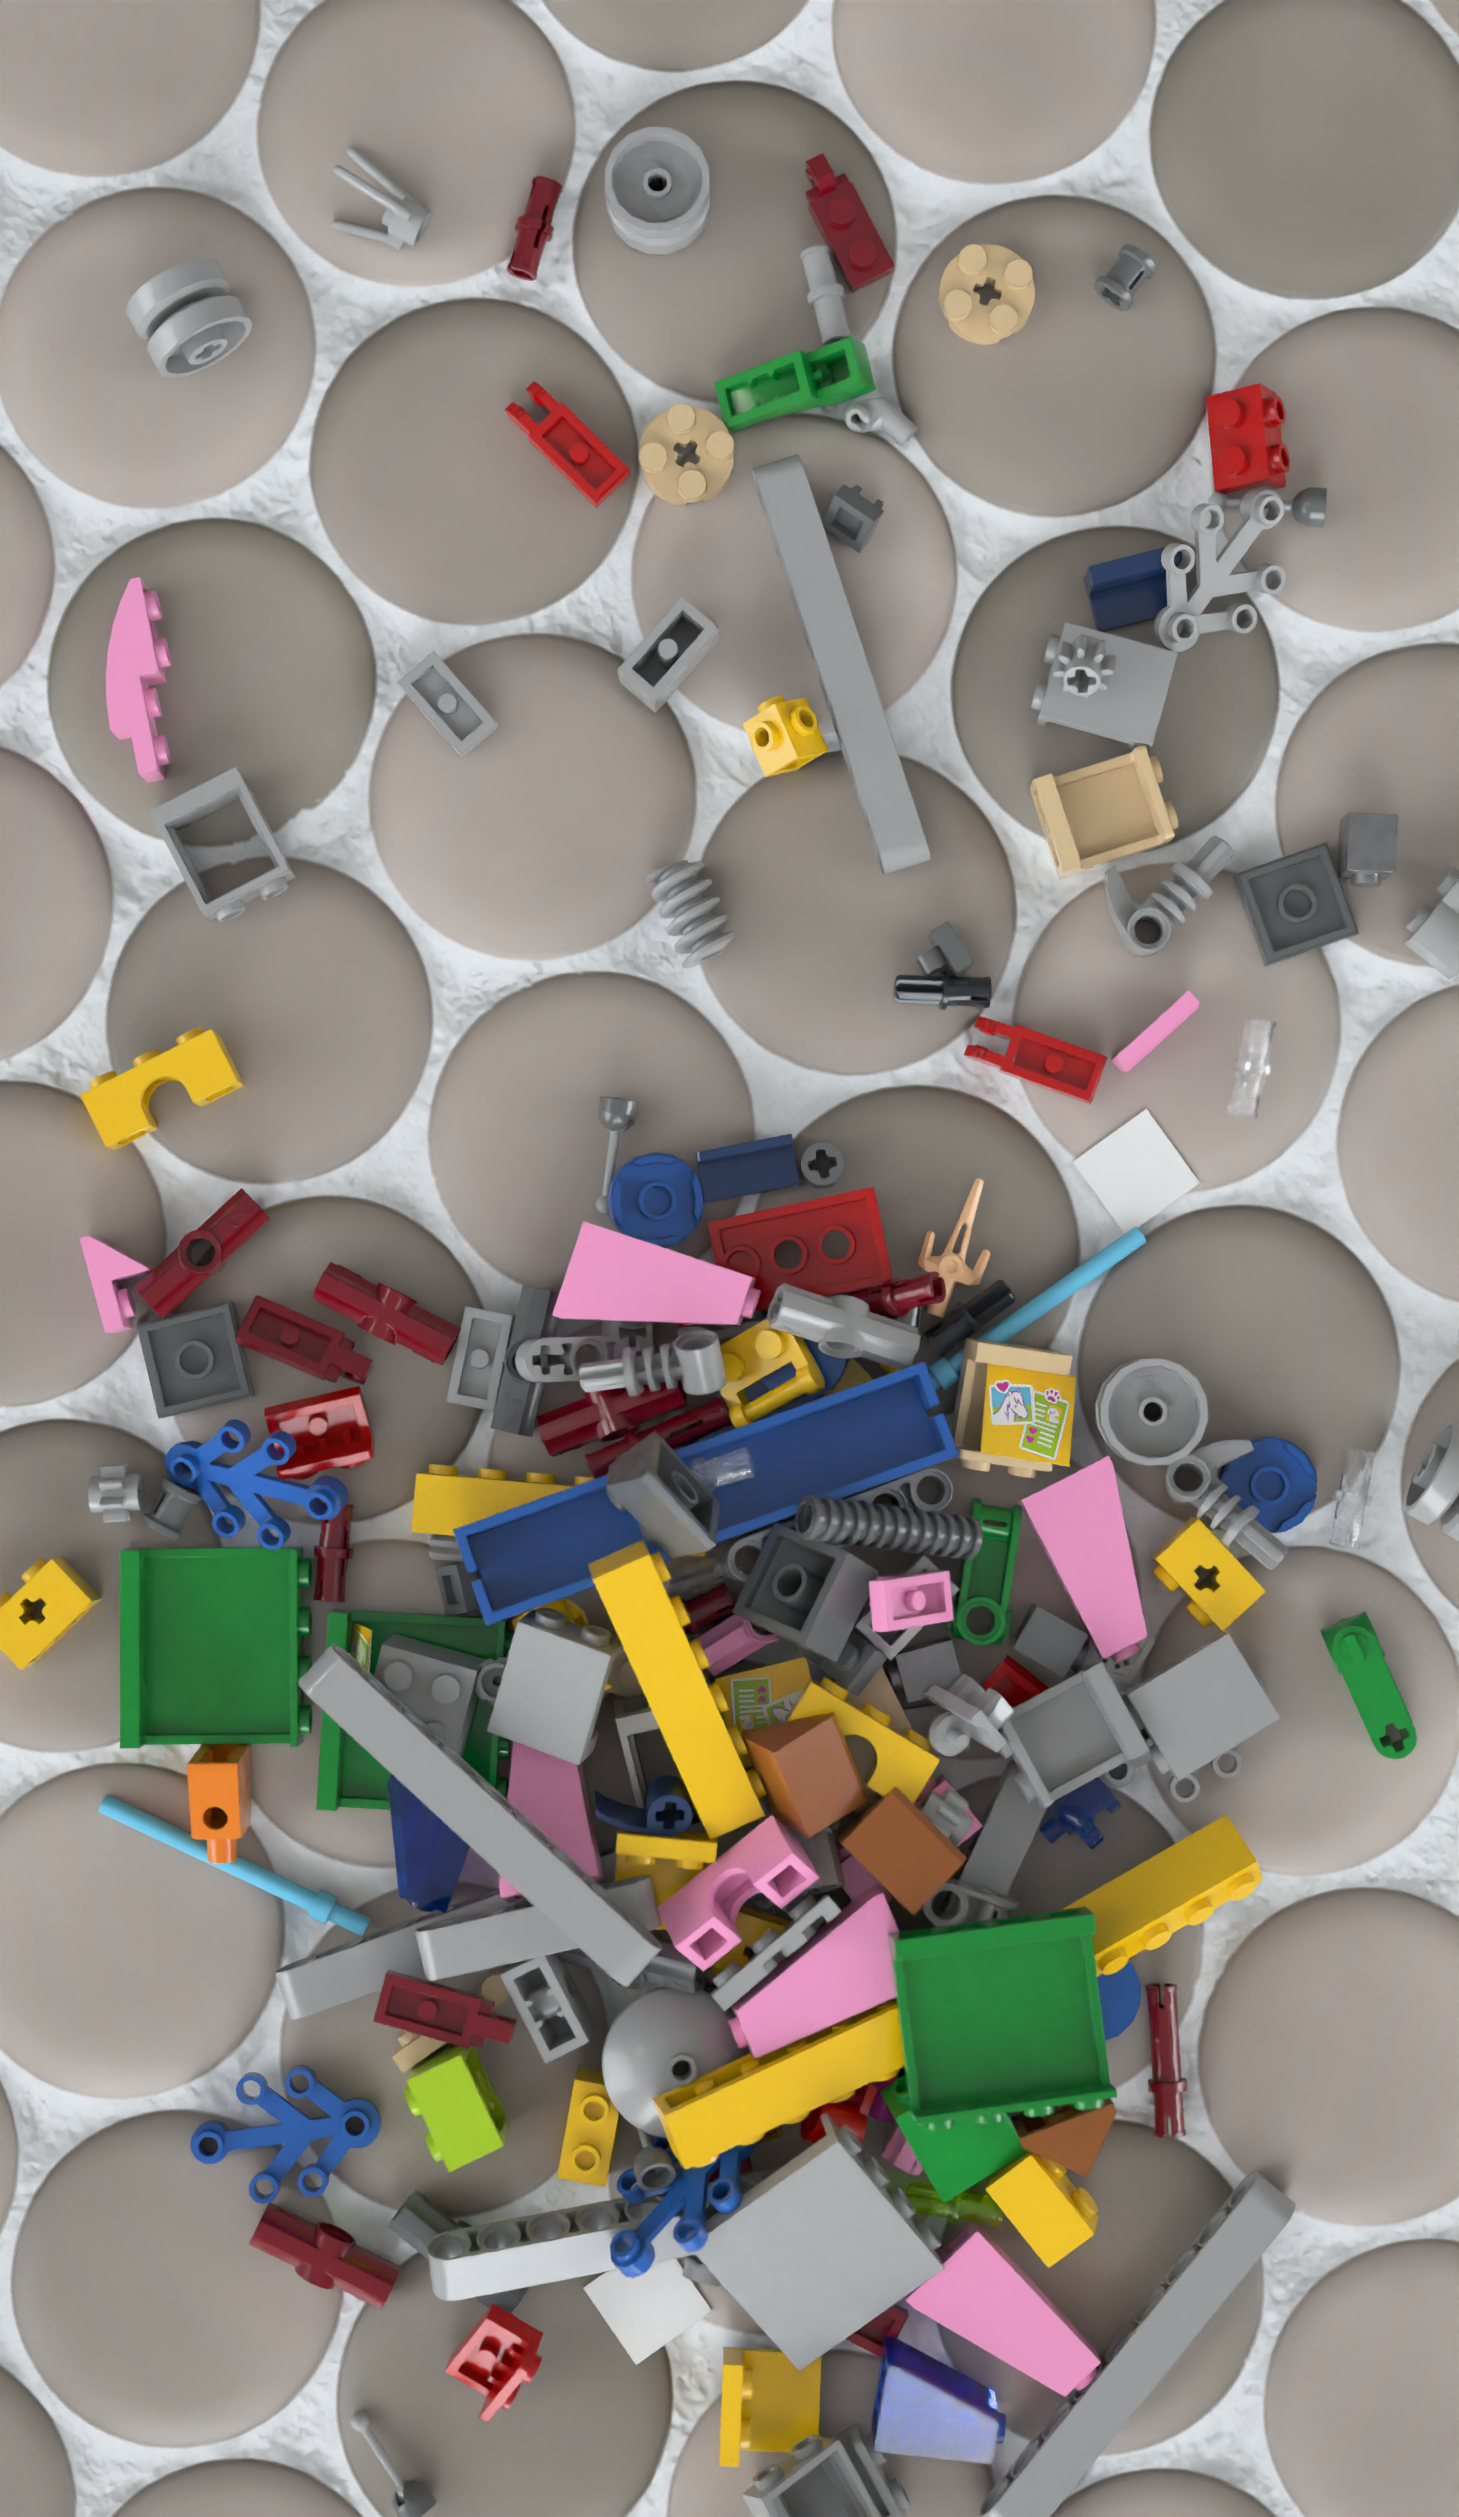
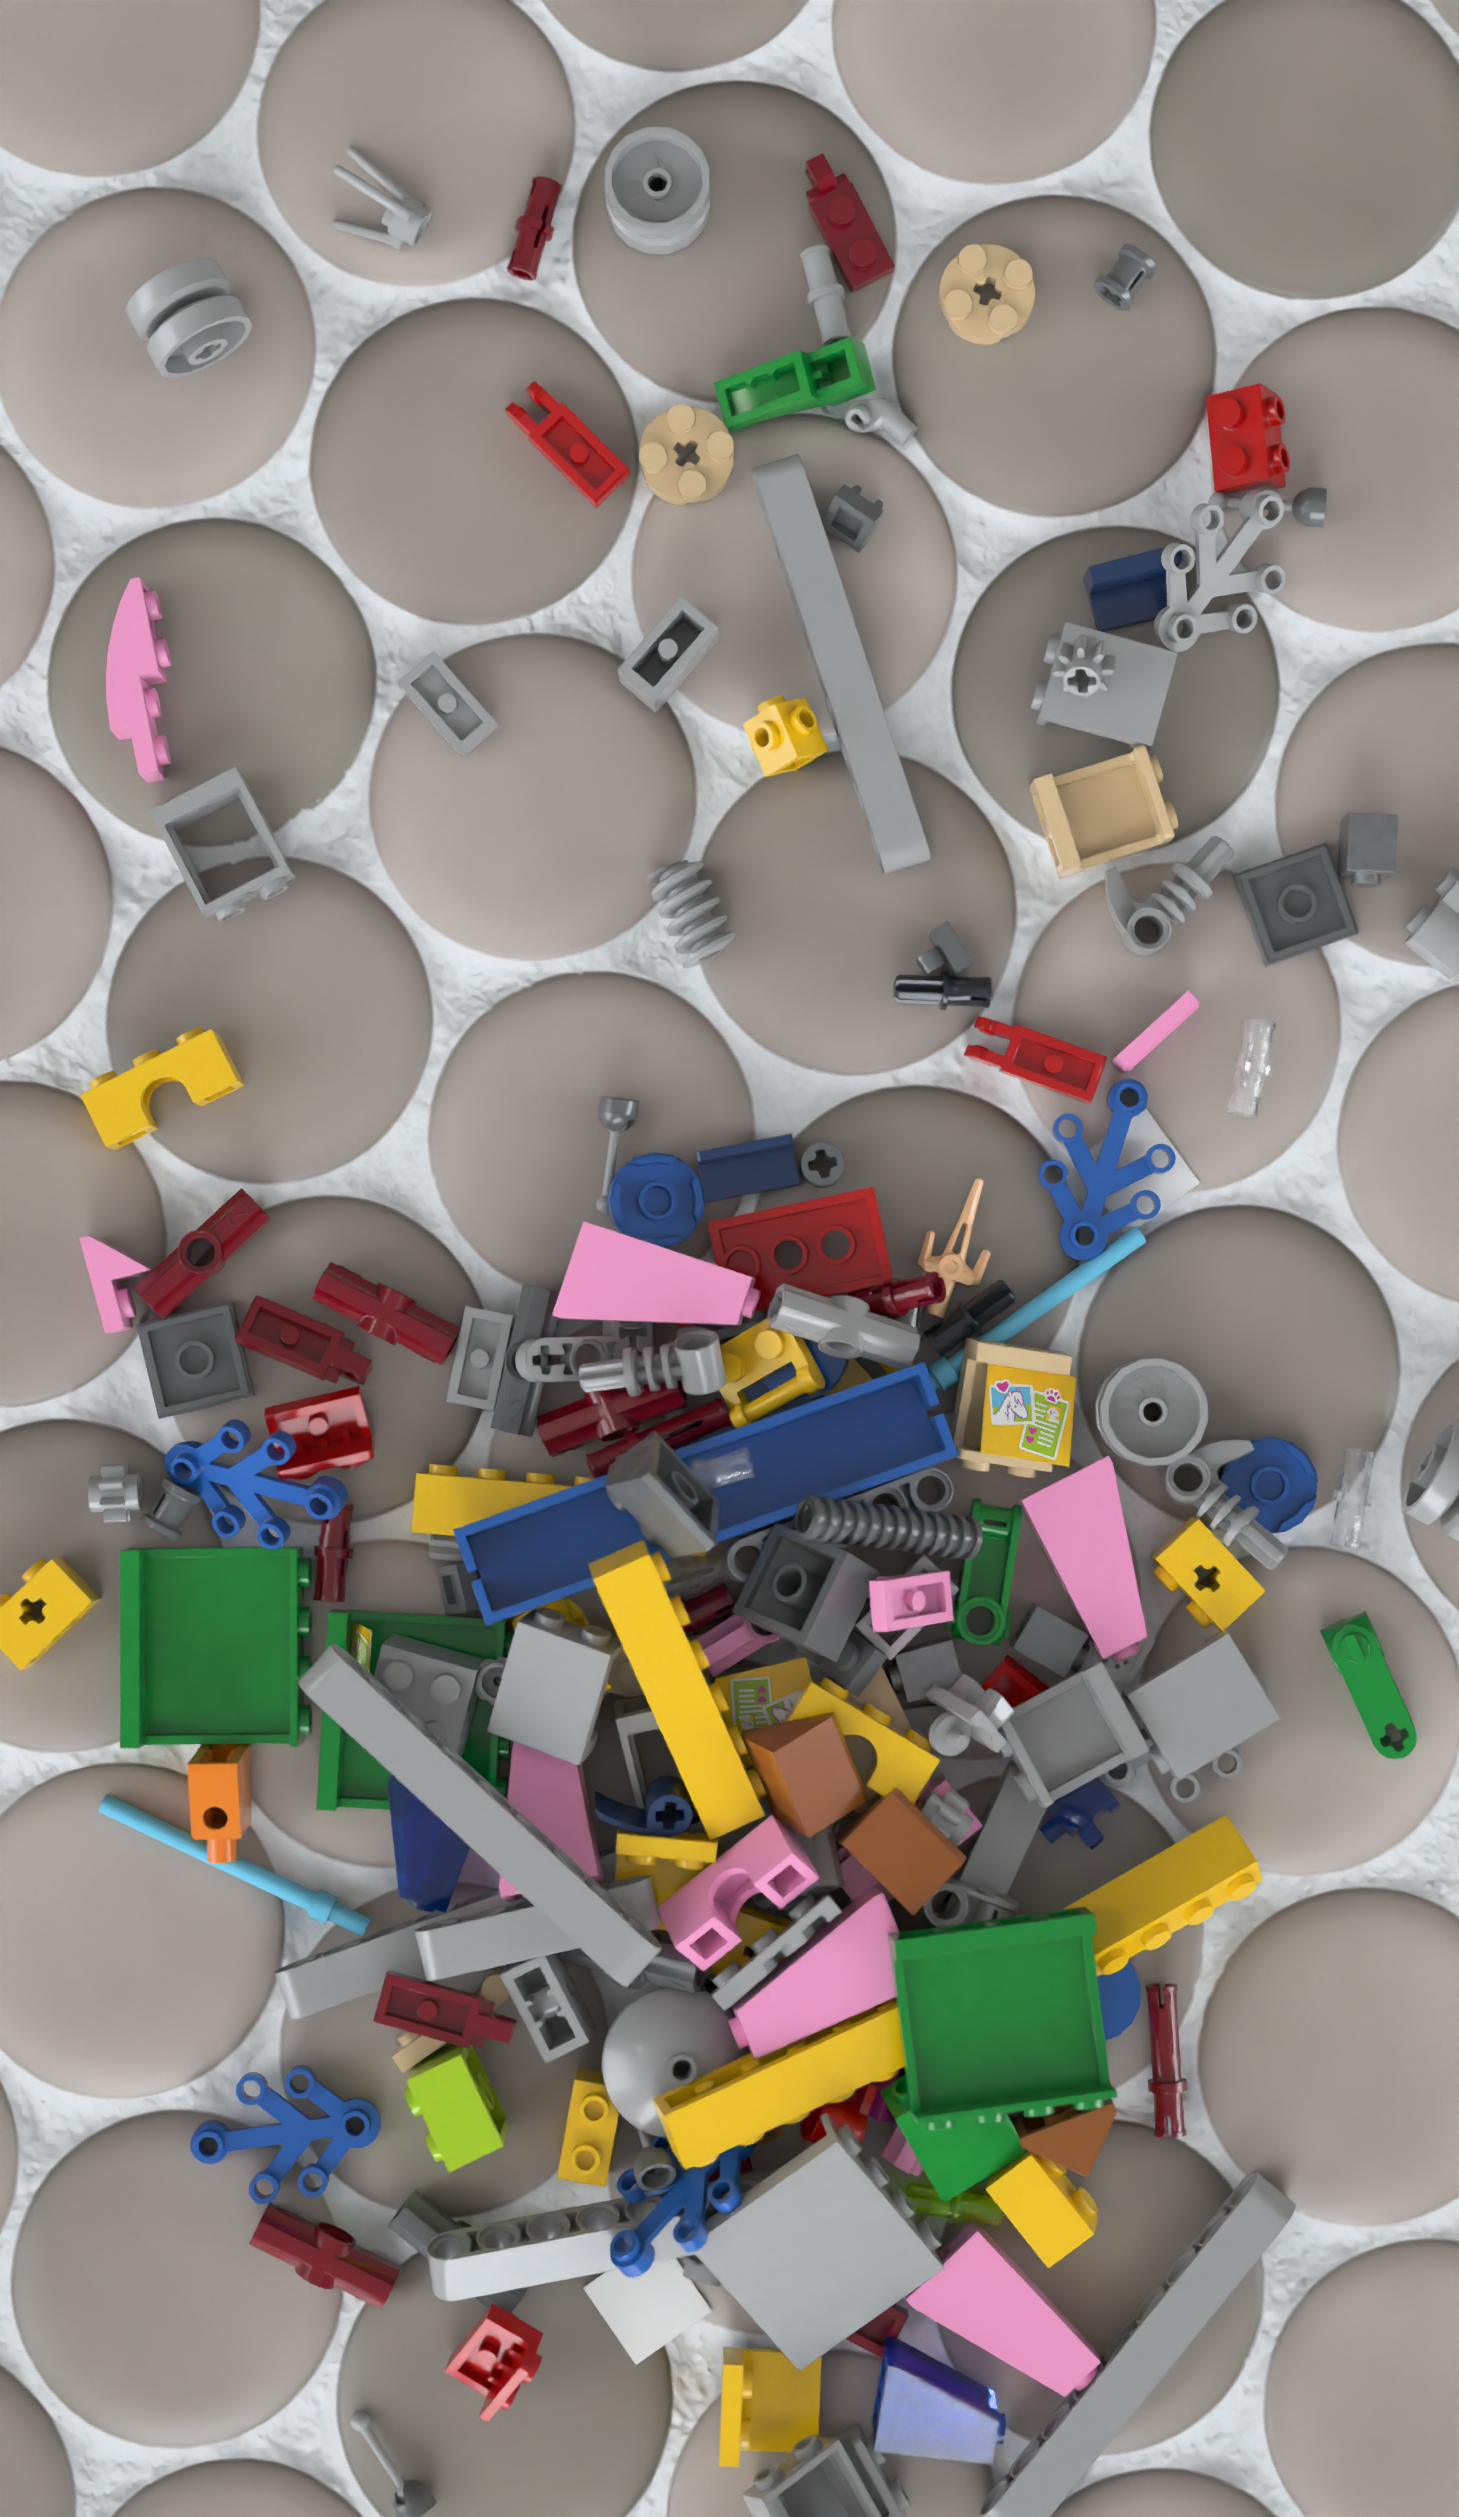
none -> blue plant [1037,1079,1176,1261]

